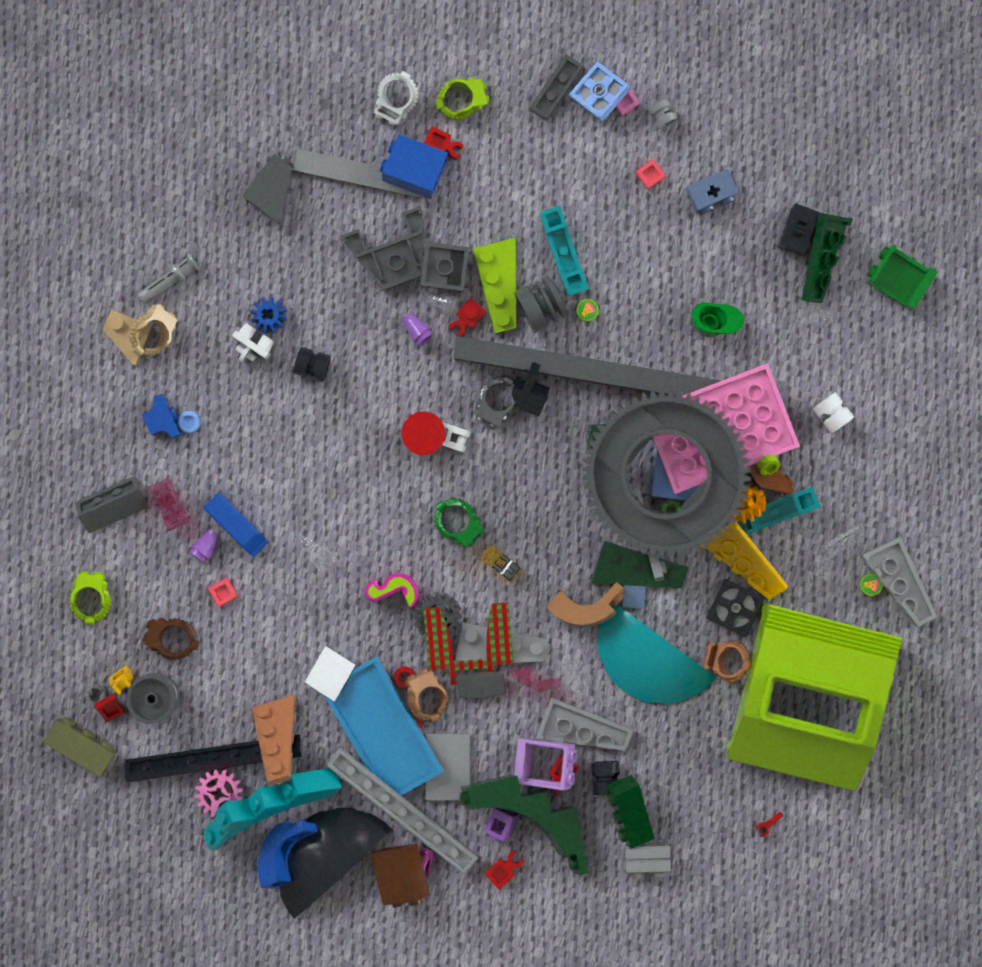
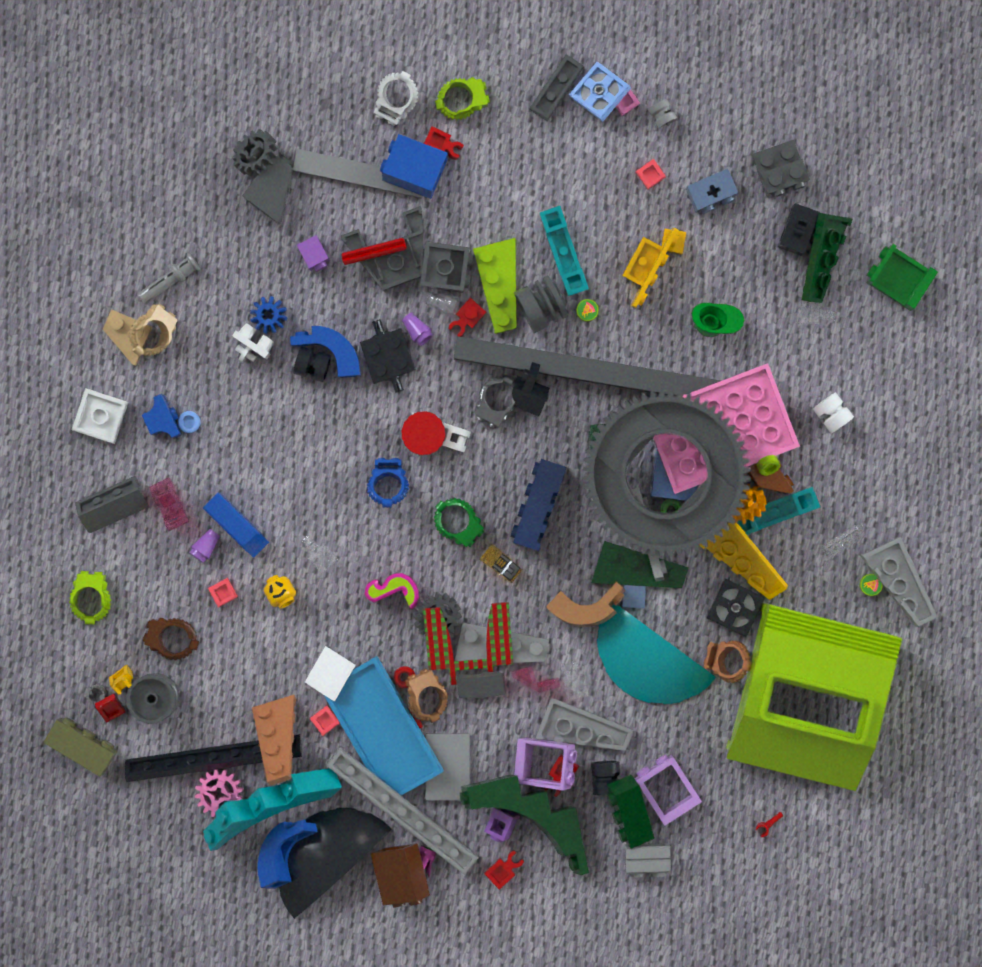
none -> white plate [72,388,129,444]
none -> dark grey gear [232,129,278,177]
none -> yellow head [263,575,296,609]
none -> blue arch [290,326,361,378]
none -> medium lavender brick [297,235,330,272]
none -> coral tile [310,705,340,736]
none -> red axle [341,238,406,265]
none -> black plate [360,319,416,393]
none -> blue piece [367,458,409,508]
none -> dark blue wedge [510,459,567,551]
none -> yellow bracket [622,228,679,308]
none -> lavender window [634,754,702,826]
none -> yellow tile [661,228,686,255]
none -> dark grey plate [752,140,810,198]

